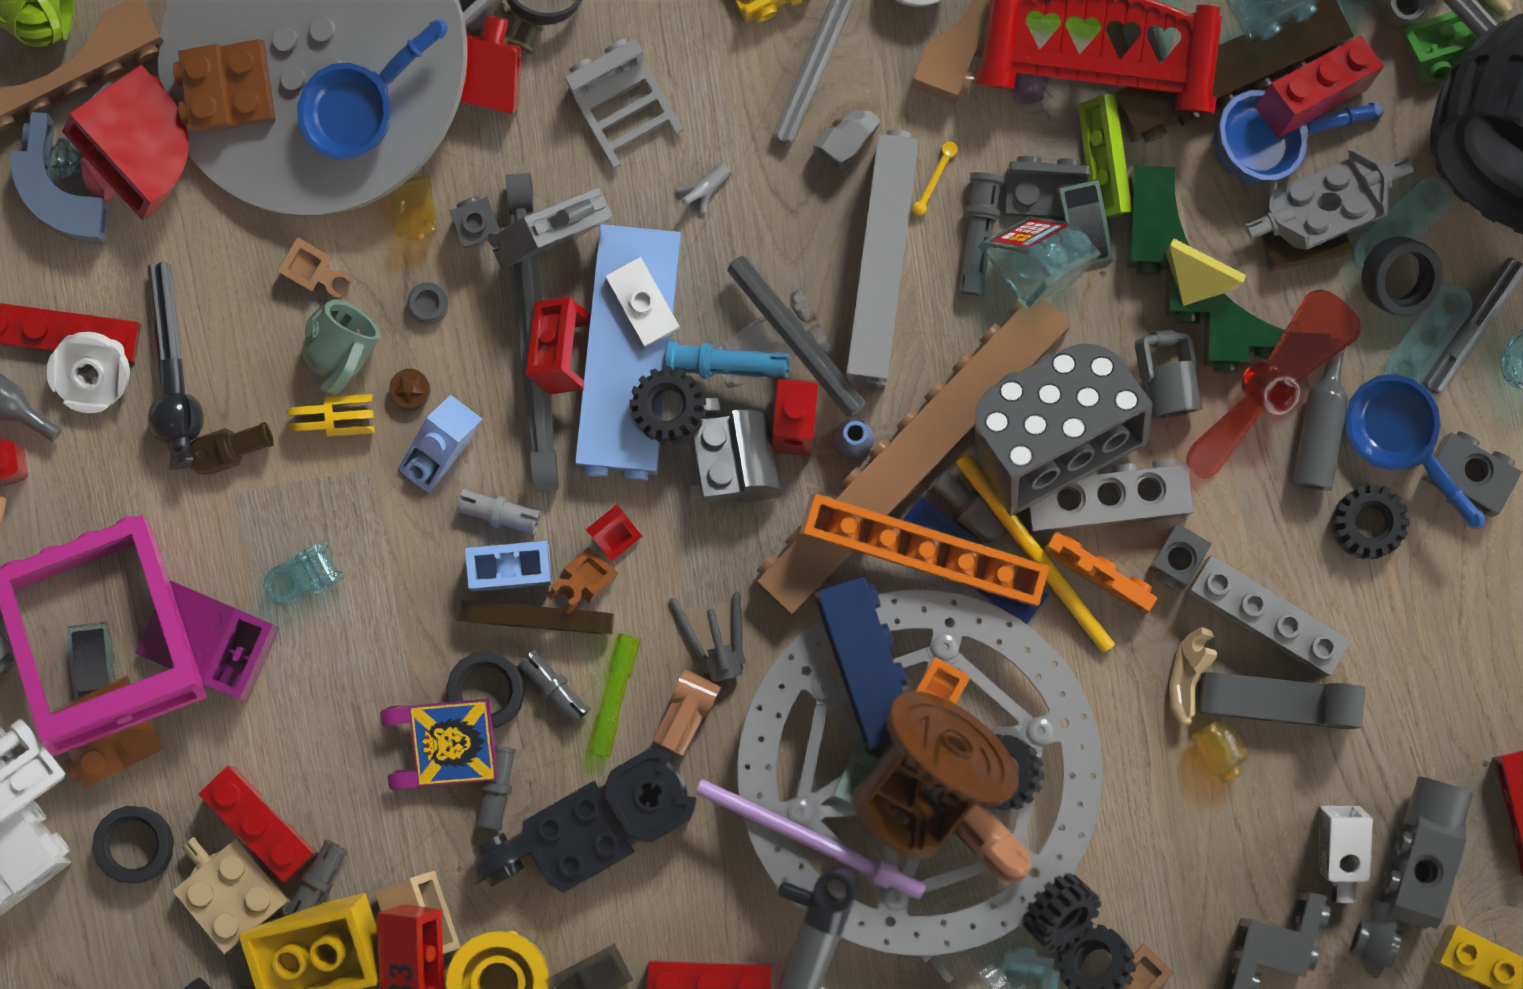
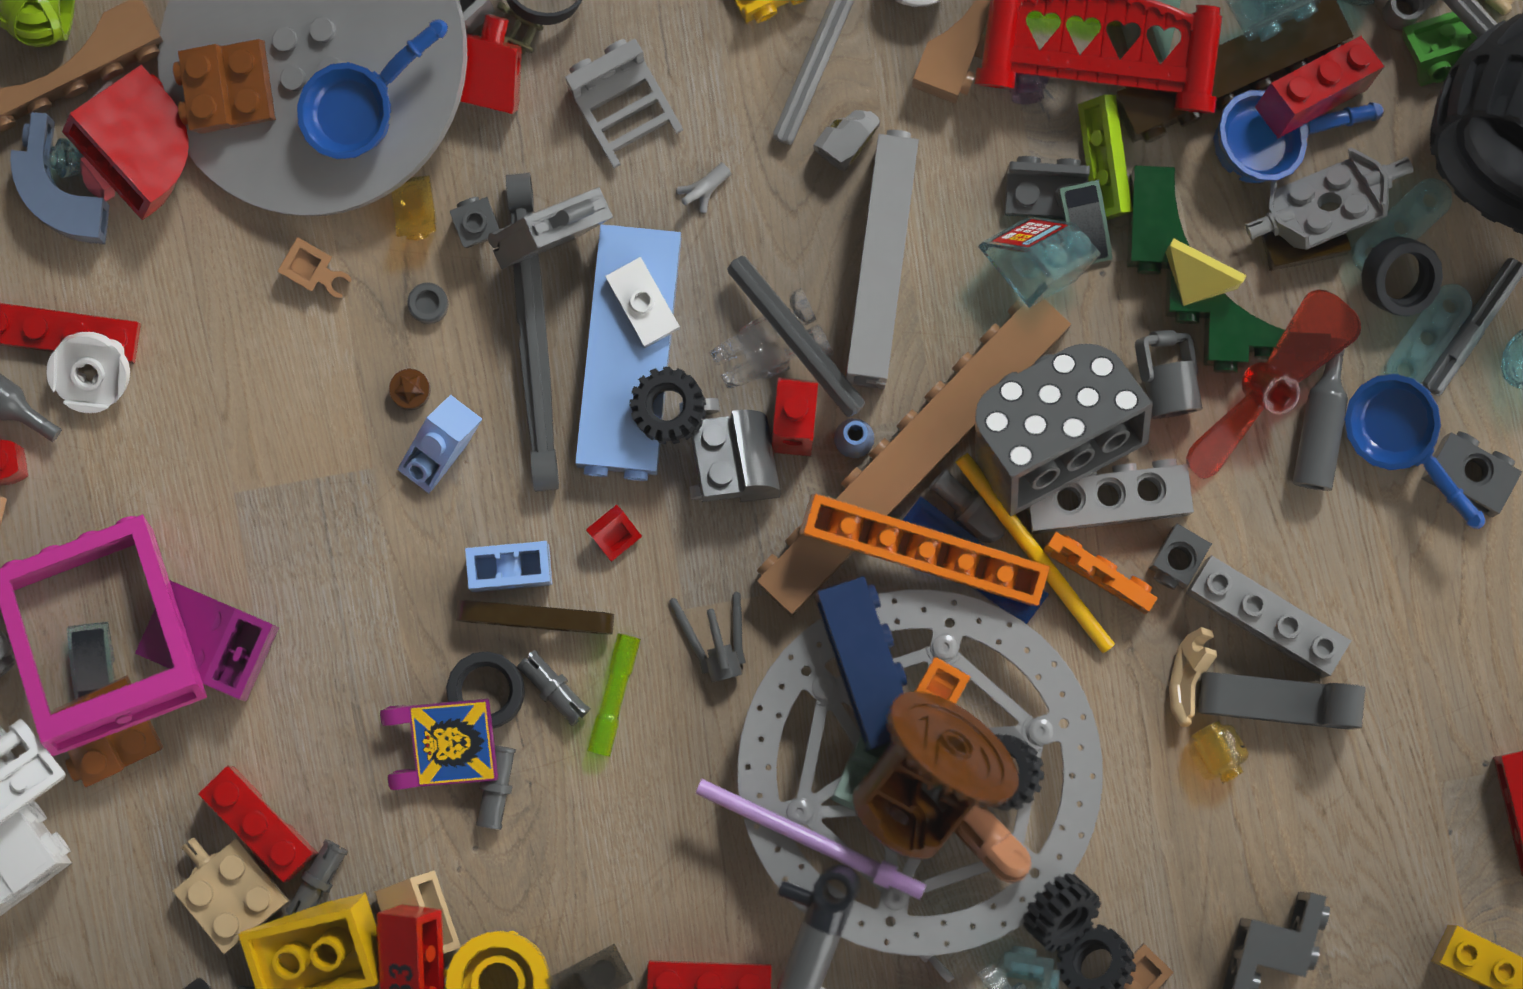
black tyre [92,806,174,883] -> none
black piece [147,262,204,470] -> none
dark brown arm [189,422,274,475] -> none
clear light blue piece [263,541,345,606] -> none
yellow arm [286,394,376,437] -> none
sand green helmet [302,299,381,395] -> none
light grey pin [456,489,541,535] -> none
black brick [472,749,697,893] -> none
red panel [526,296,591,395] -> none
dark orange plate [547,547,618,614] -> none
nougat piece [653,669,722,756] -> none
dark azure pin [665,340,791,379] -> none
yellow hinge [911,142,958,217] -> none
dark grey pin [958,172,1005,296] -> none
white torso [1319,806,1373,903] -> none
black tyre [1332,485,1409,560] -> none
dark grey brick [1350,776,1473,979] -> none

